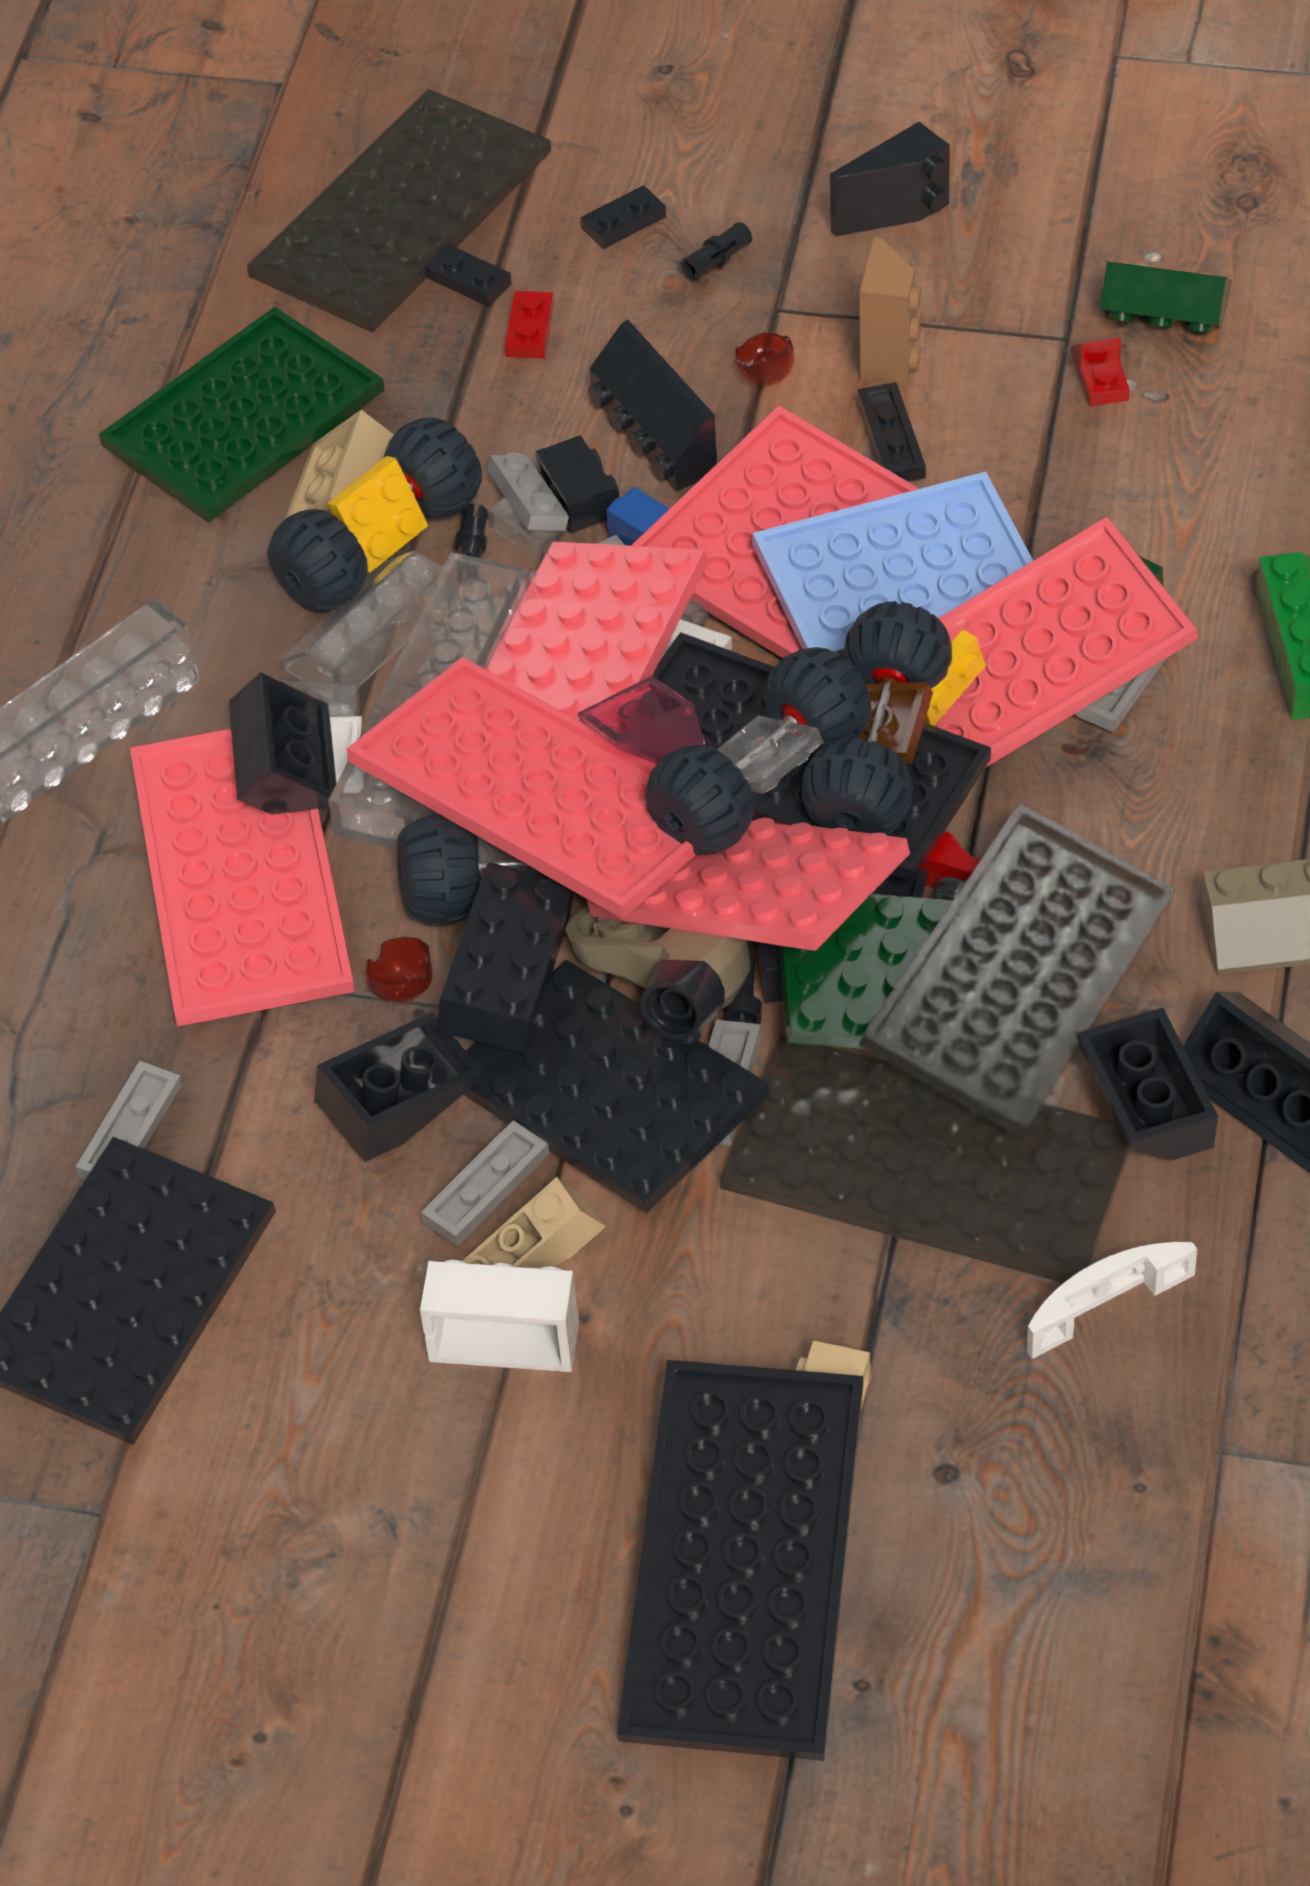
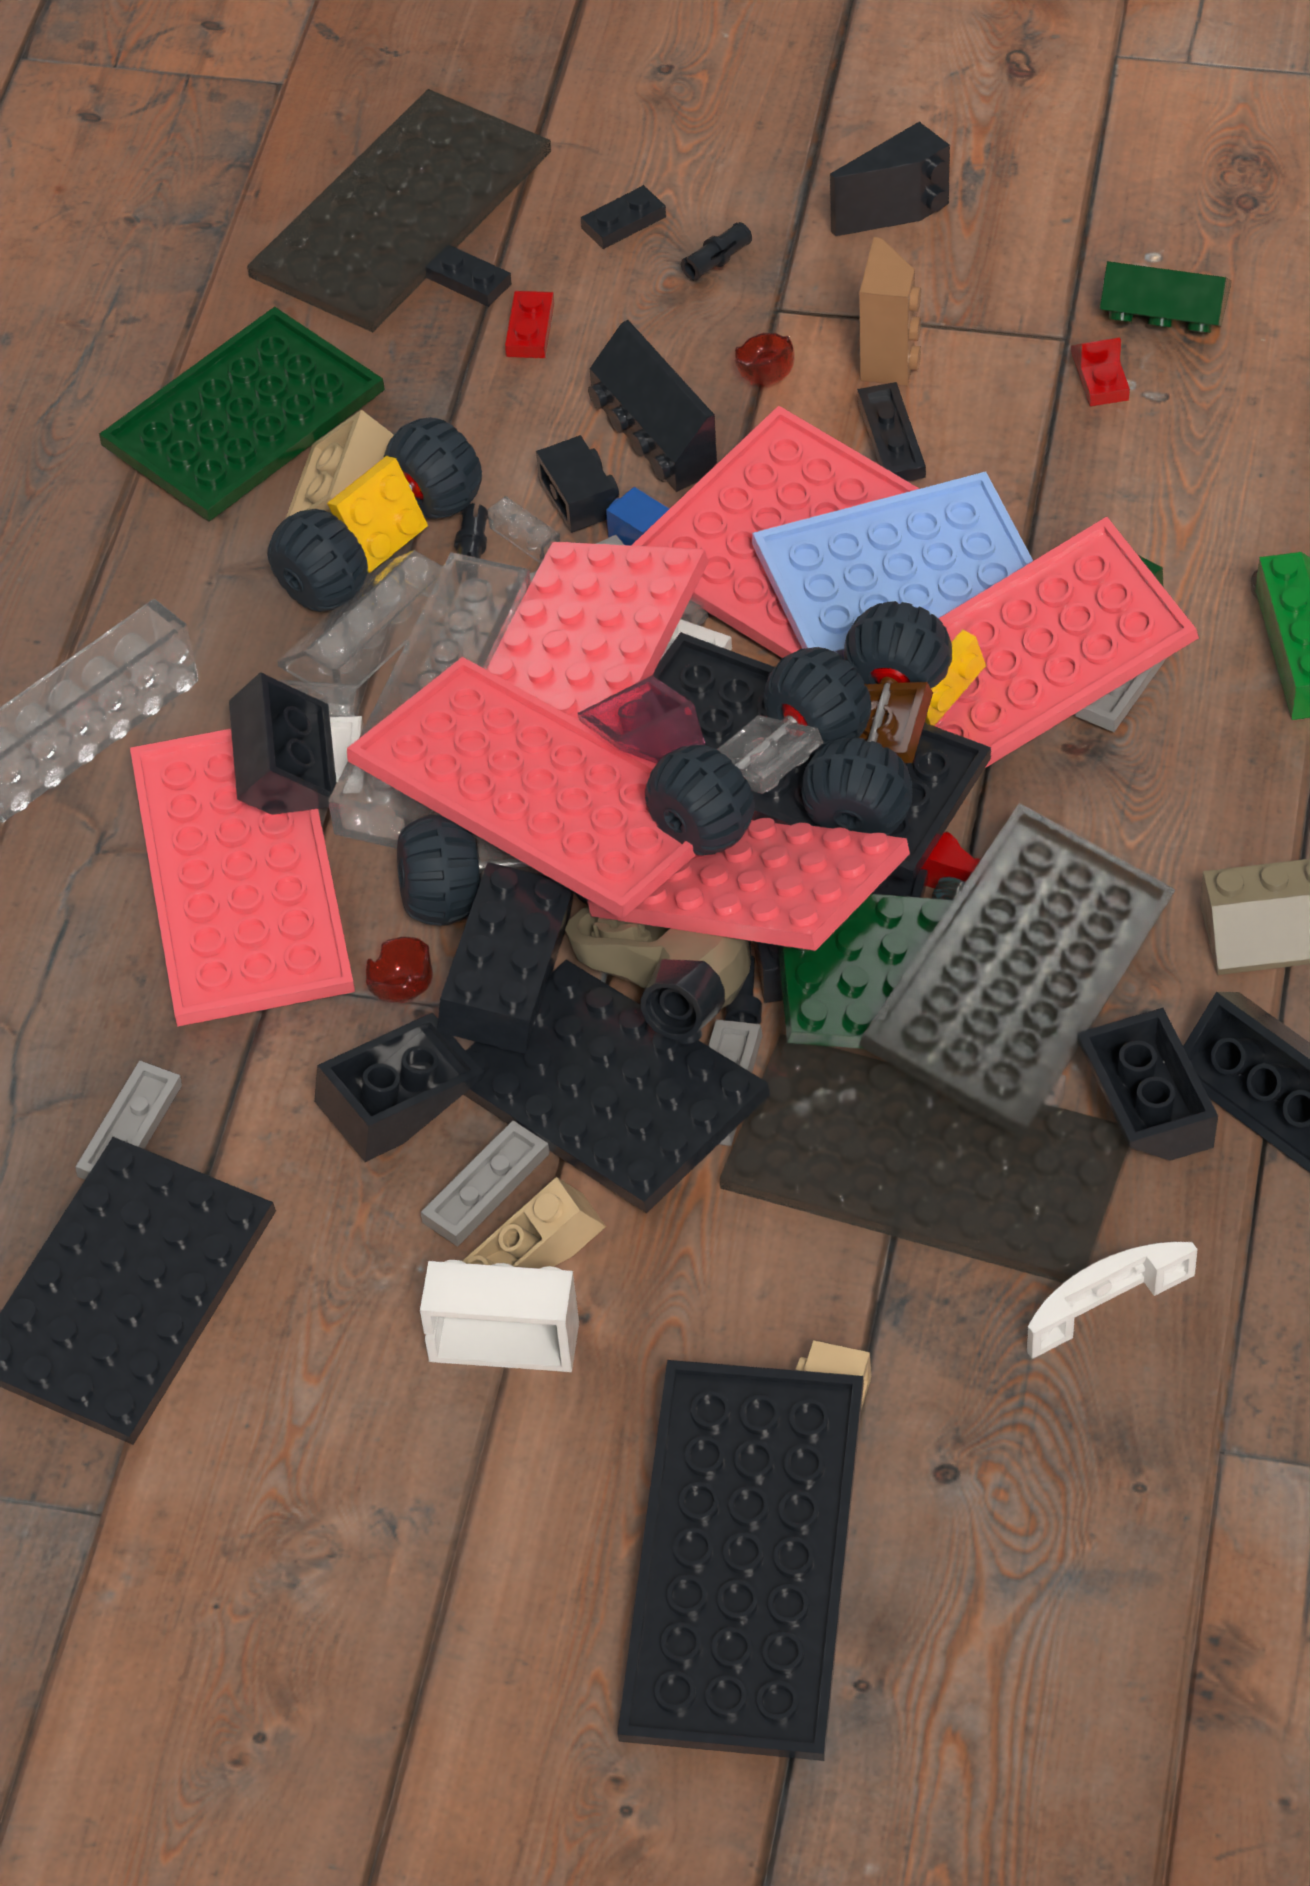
light grey plate [487,452,569,531] -> none

